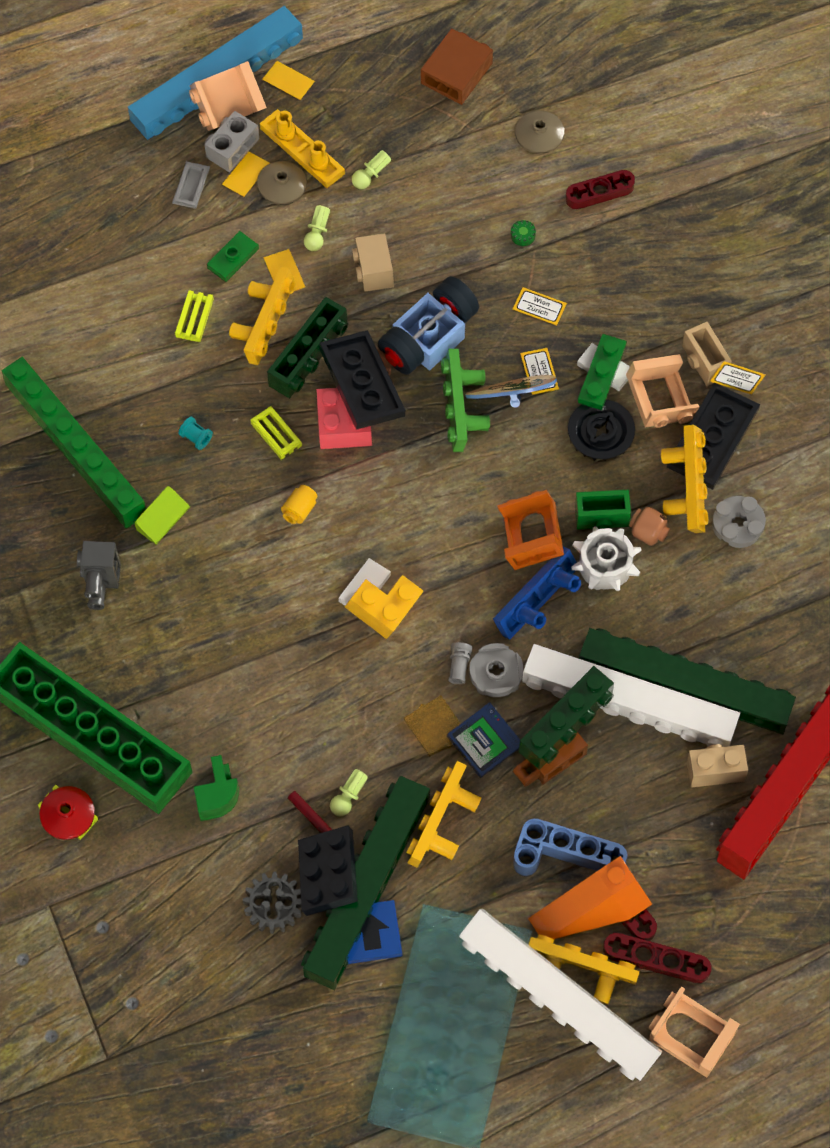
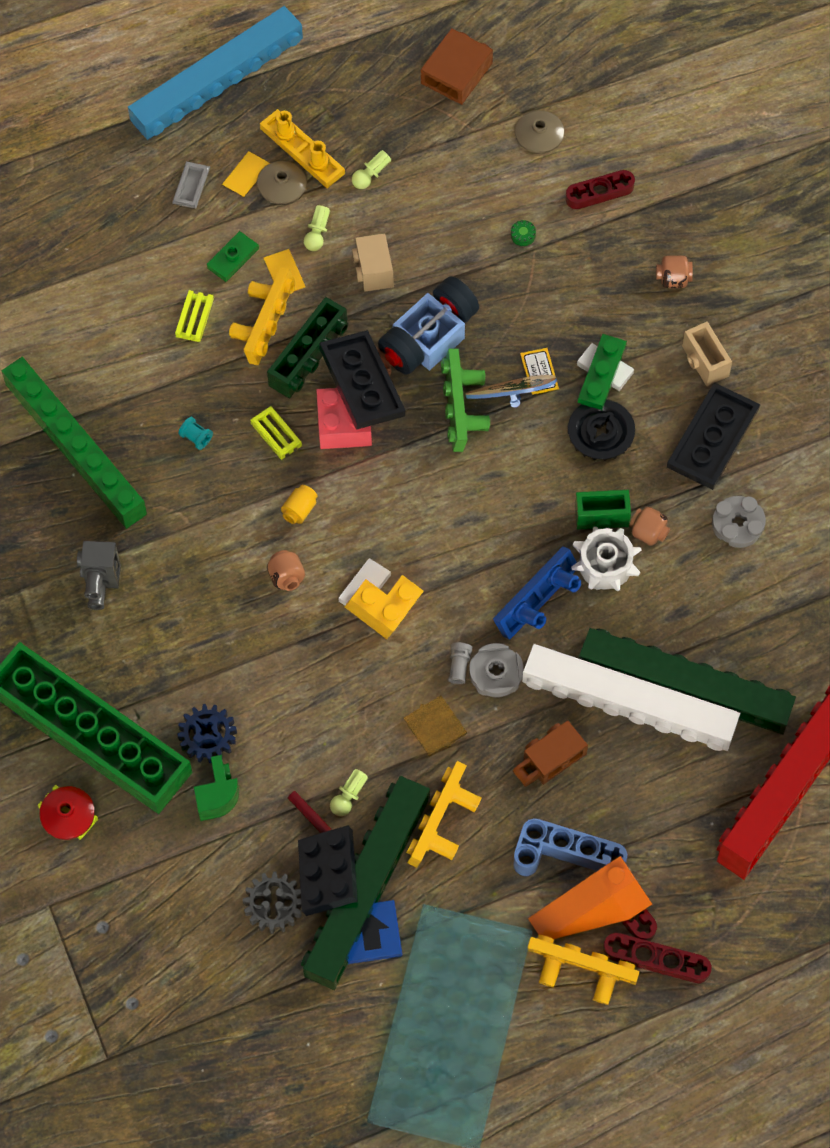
lime slope [135,486,190,545] -> none
light nougat panel [189,61,267,131] -> none
light grey brick [204,111,260,173] -> none
yellow sticker [262,61,315,100] -> none
tile [447,702,520,778] -> none
white brick [459,909,662,1081] -> none
orange panel [497,490,564,570] -> none
sticker [512,287,567,326] -> none
dark green brick [519,666,614,770] -> none
light nougat panel [626,354,699,428] -> none
light nougat panel [648,986,740,1078] -> none
yellow plate [661,425,708,533] -> none
tan brick [687,744,748,787] -> none
sticker [710,361,766,395] -> none
none -> dark blue gear [177,704,237,763]
none -> nougat head [267,550,305,591]
none -> nougat head [656,256,693,288]

